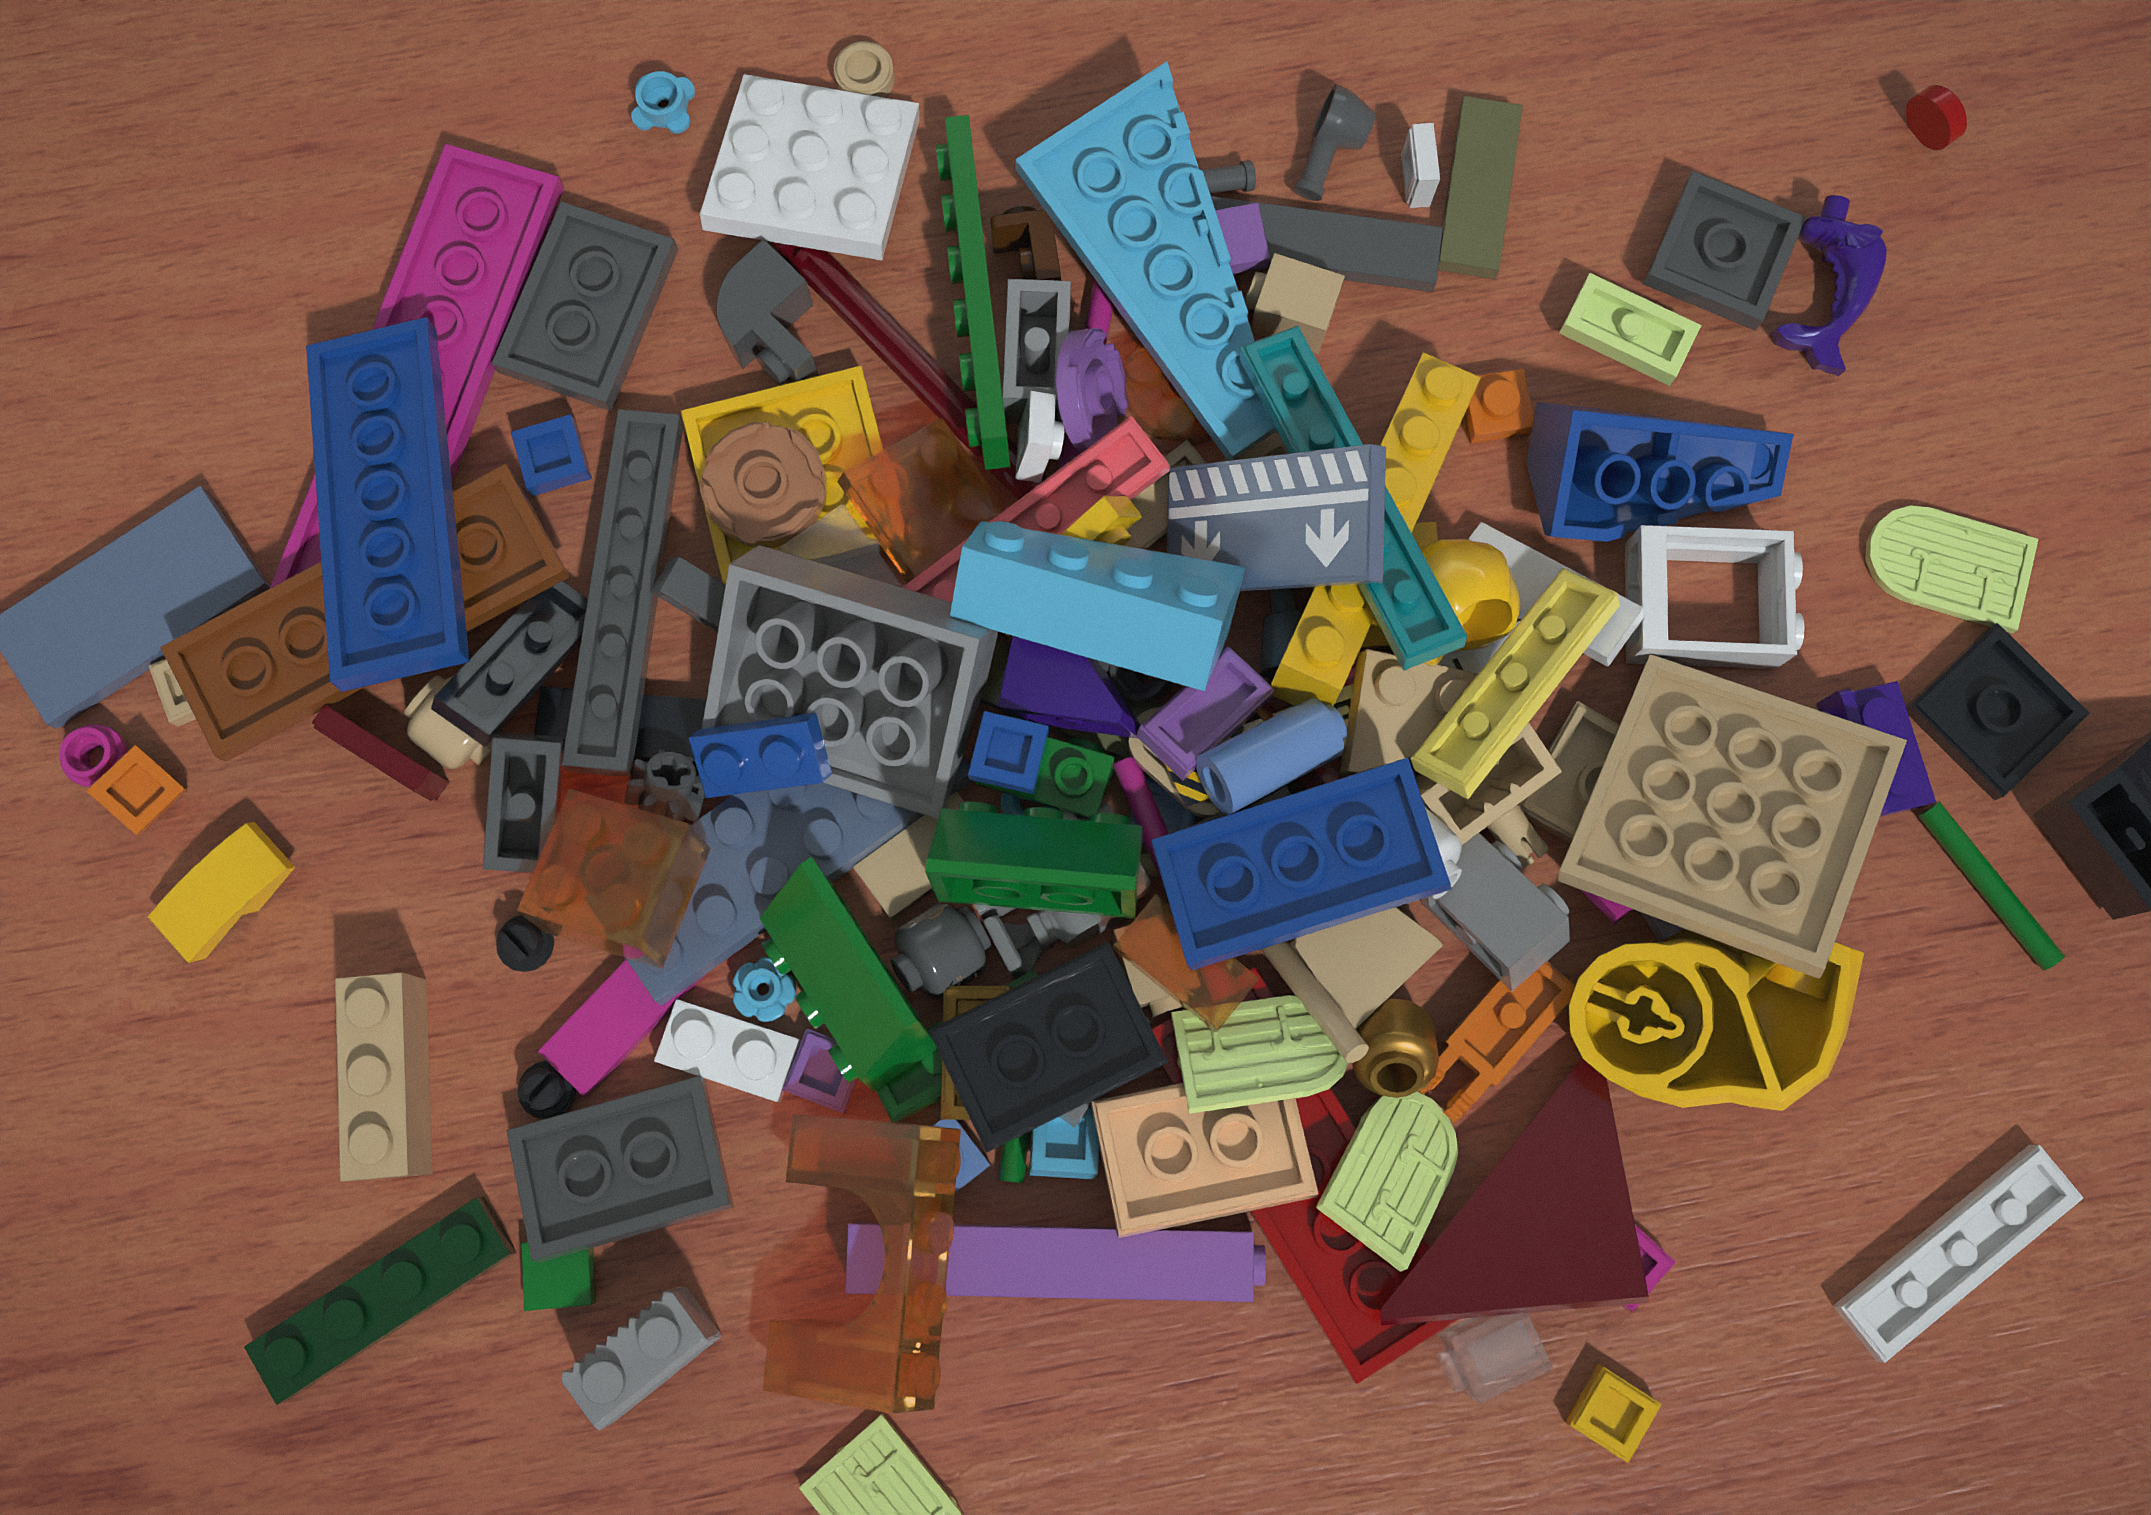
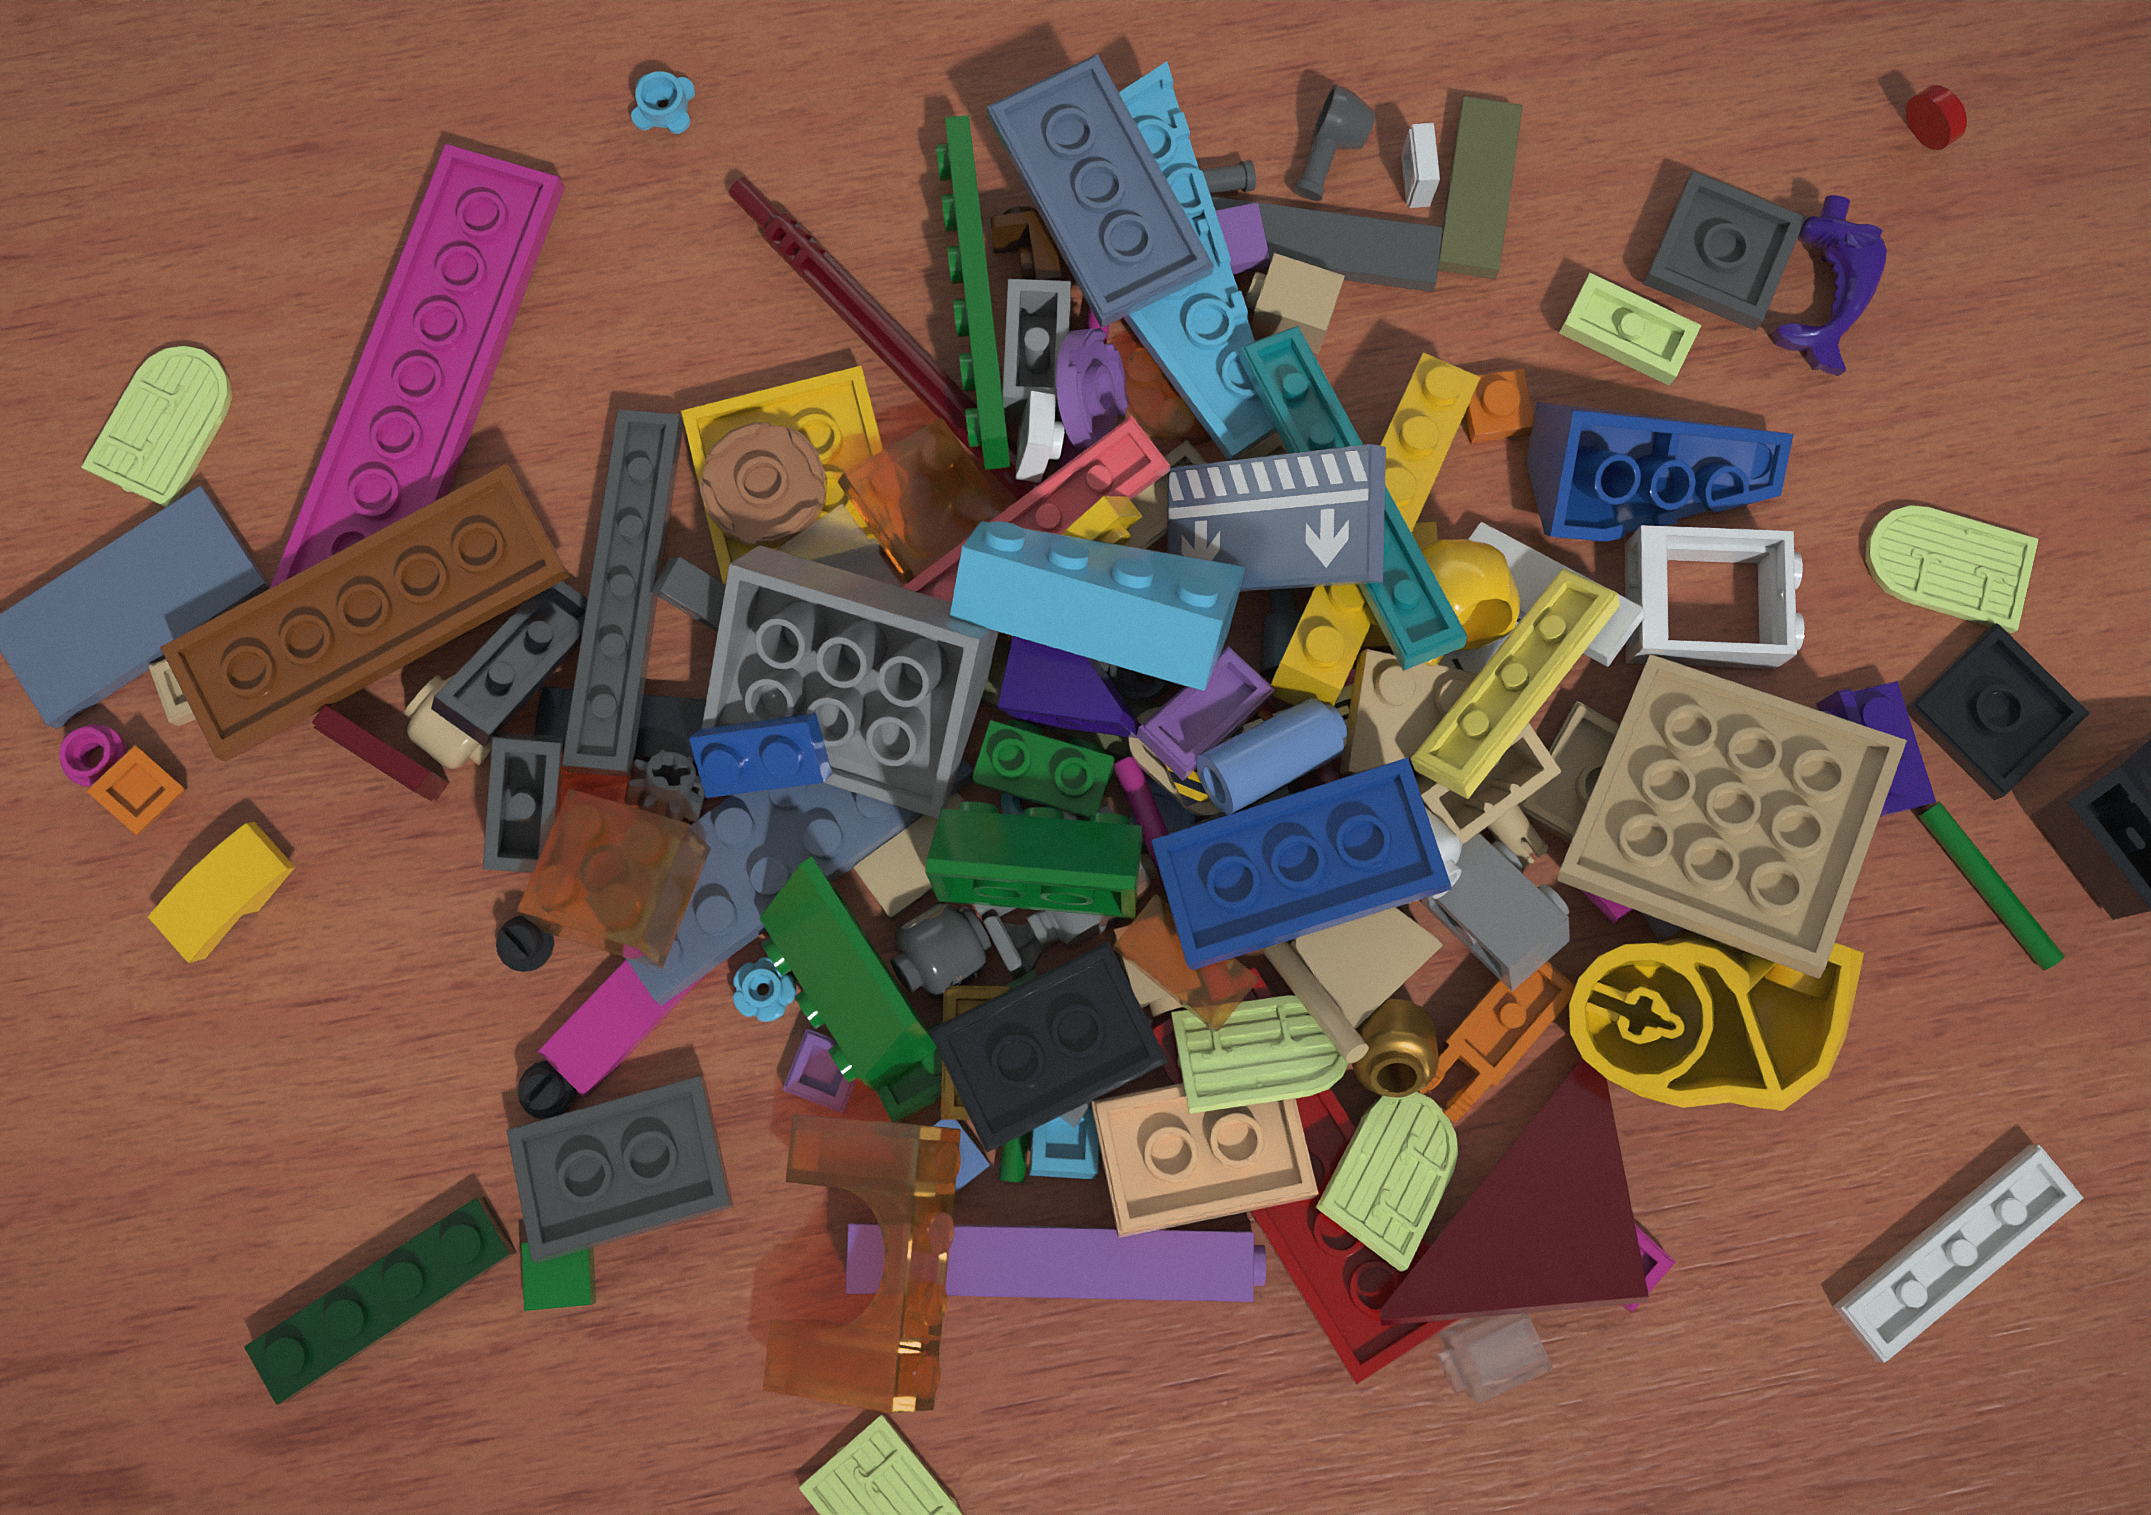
blue plate [306,317,469,692] -> none
tan brick [335,973,433,1181] -> none
dark grey plate [491,201,679,411] -> none
blue plate [511,414,592,496] -> none
light grey brick [561,1287,722,1431] -> none
white plate [654,999,802,1103] -> none
white plate [700,74,920,260] -> none
dark grey brick [717,239,819,384] -> none
tan tile [834,41,895,98] -> none
blue plate [968,711,1049,795] -> none
yellow tile [1565,1364,1662,1463] -> none
none -> yellowish green window [81,346,232,508]
none -> sand blue tile [987,54,1214,328]

